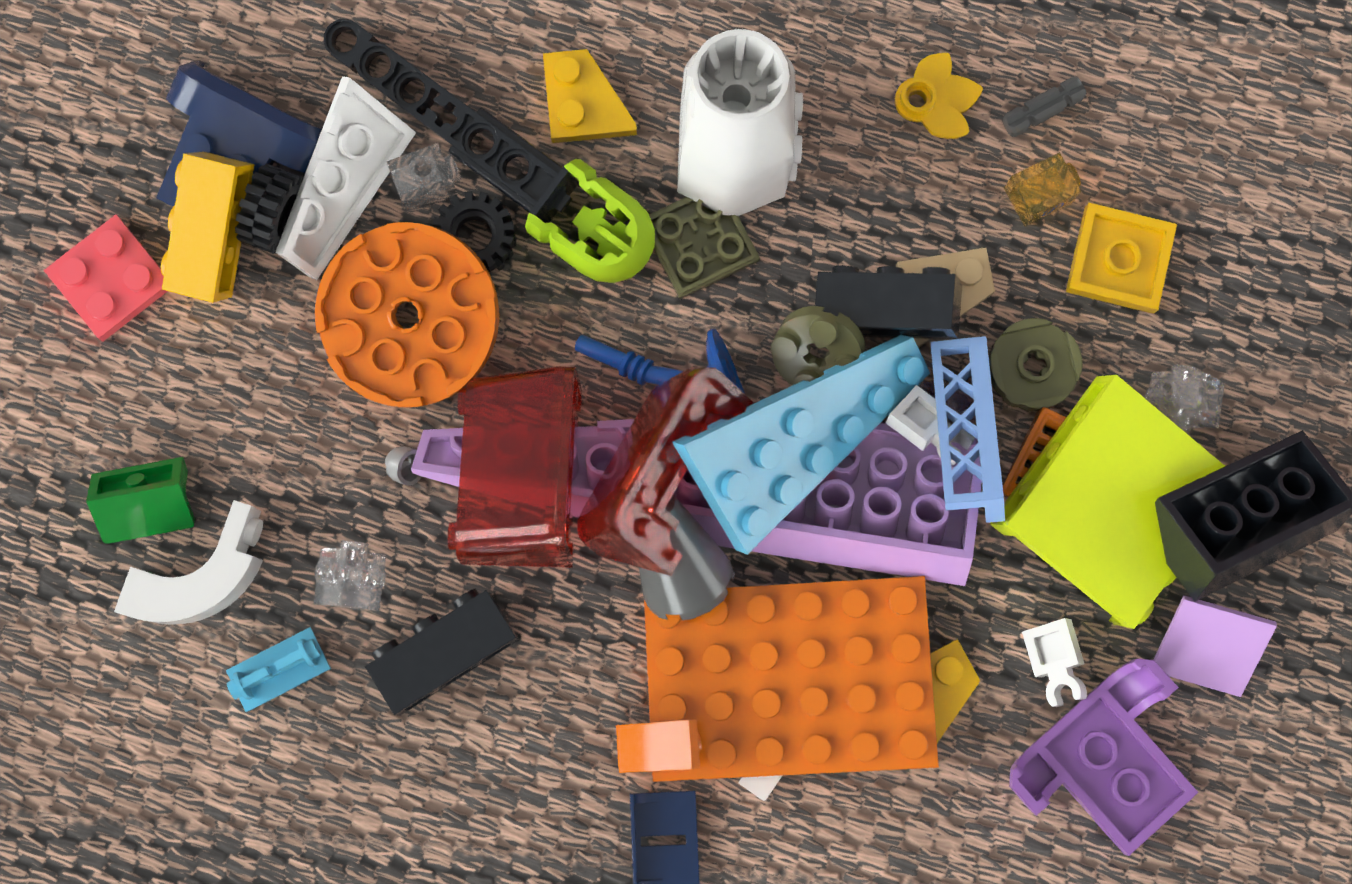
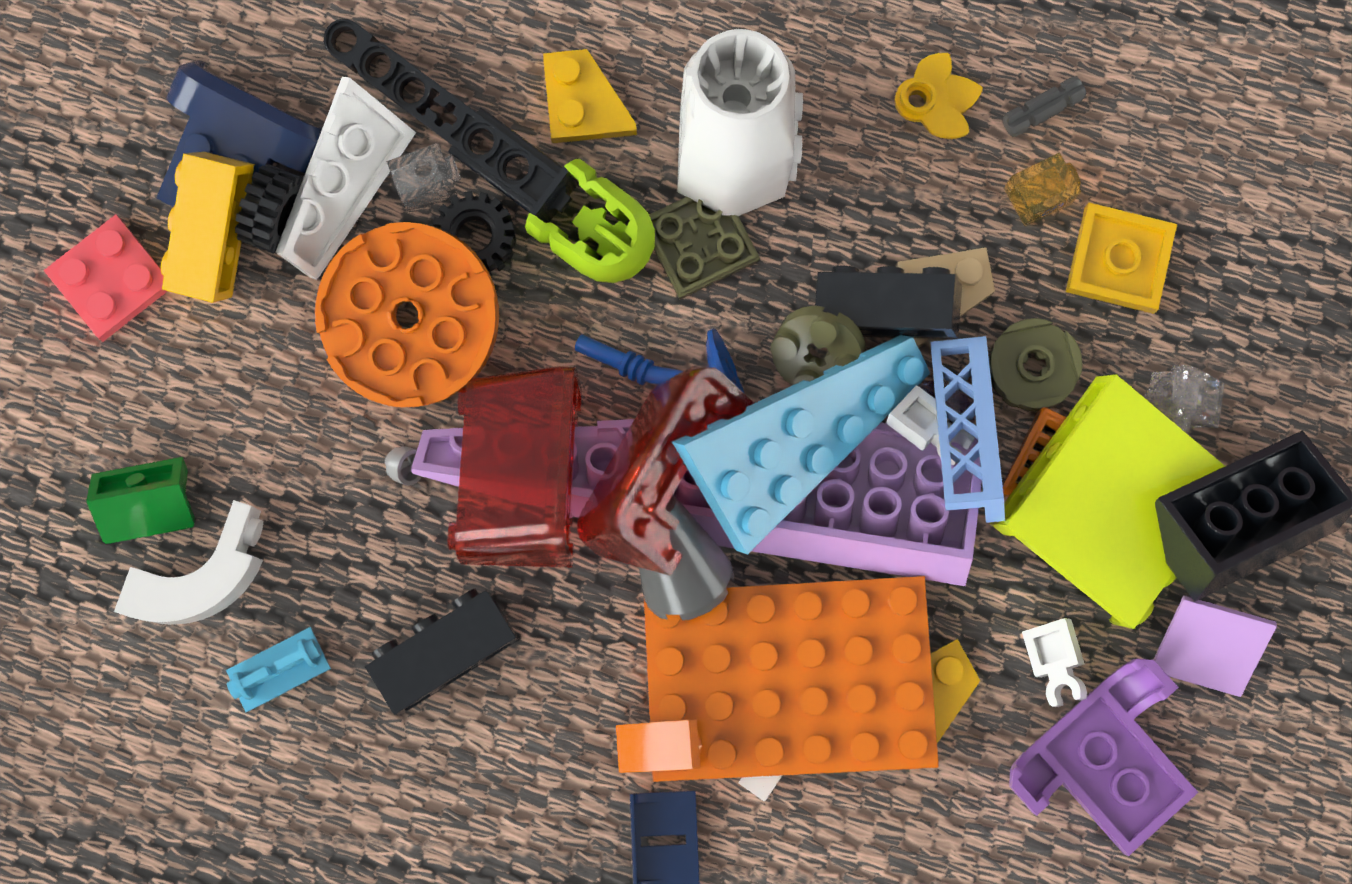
clear brick [313,540,386,611] -> none

